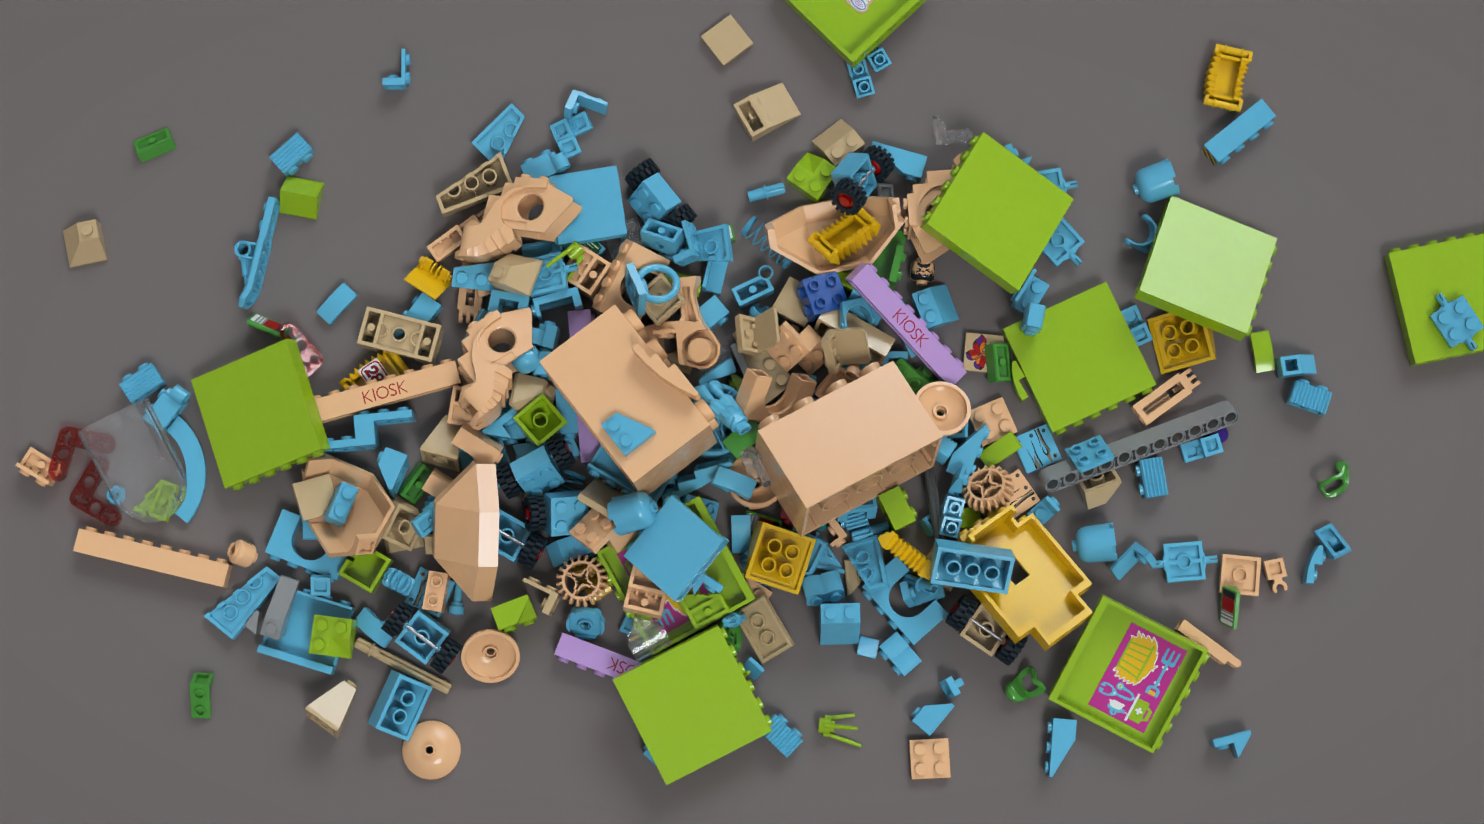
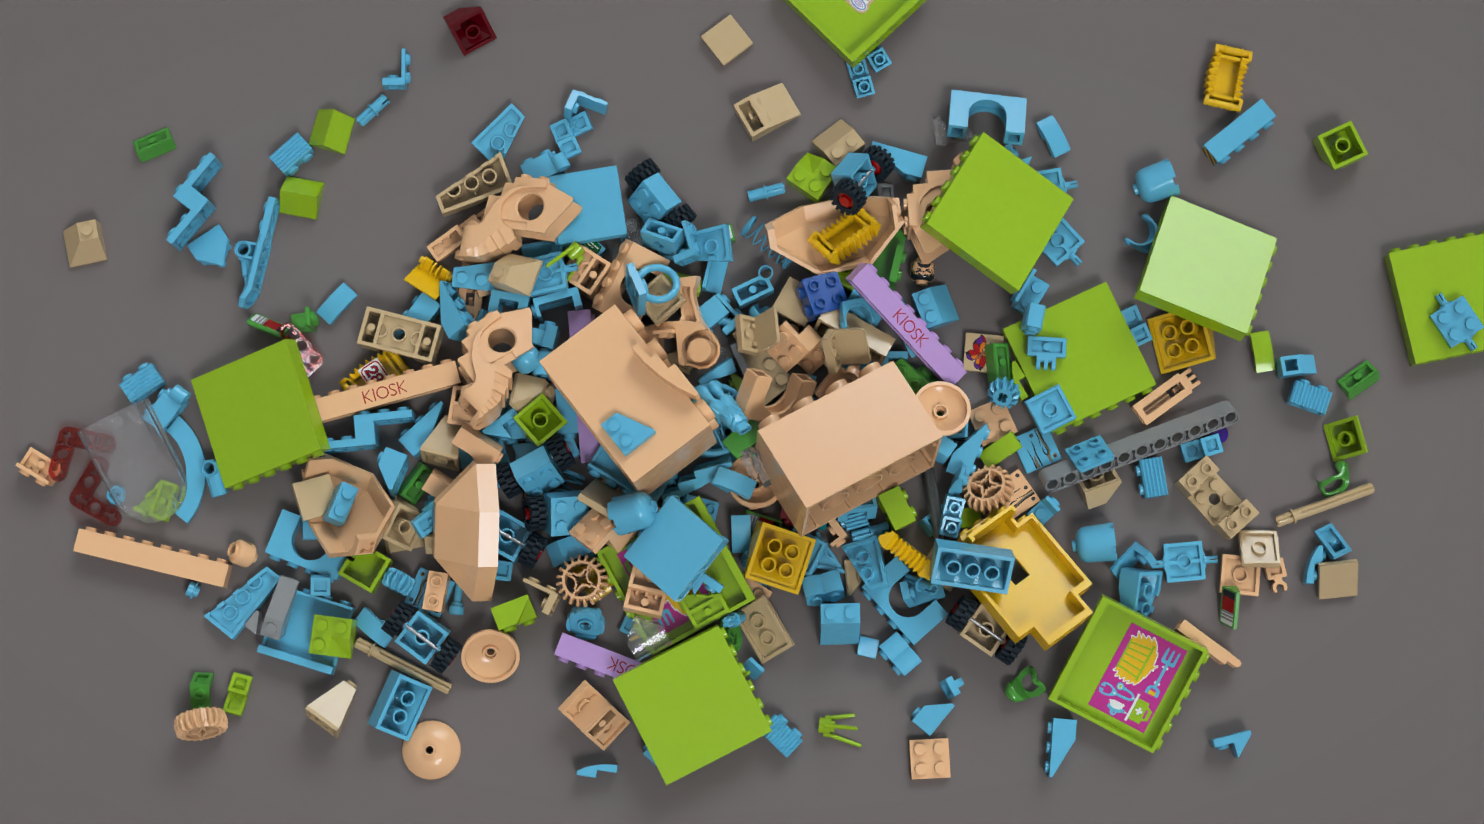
none -> medium azure bracket [166,152,223,251]
none -> light nougat gear [174,706,228,742]
none -> medium azure plate [185,581,201,599]
none -> medium azure slope [187,224,232,268]
none -> medium azure piece [200,459,229,498]
none -> lime slope [223,672,253,717]
none -> bright green bracket [291,307,319,335]
none -> lime slope [309,109,355,155]
none -> medium azure axle [356,94,390,126]
none -> medium azure slope [399,401,445,458]
none -> medium azure slope [439,280,474,342]
none -> dark red slope [443,6,497,56]
none -> medium azure plate [496,560,514,582]
none -> light nougat bracket [558,680,630,751]
none -> medium azure slope [576,764,618,778]
none -> medium azure bracket [715,292,743,338]
none -> medium azure arch [946,90,1027,146]
none -> medium azure gear [987,376,1021,409]
none -> medium azure tile [1024,384,1077,436]
none -> medium azure hinge [1026,336,1067,371]
none -> medium azure slope [1035,115,1071,158]
none -> medium azure wedge [1118,567,1163,617]
none -> tan plate [1173,455,1259,541]
none -> tan tile [1237,530,1281,568]
none -> tan axle [1274,483,1375,527]
none -> lime slope [1312,121,1368,171]
none -> tan tile [1317,559,1358,600]
none -> lime slope [1323,415,1368,462]
none -> bright green slope [1336,360,1380,400]

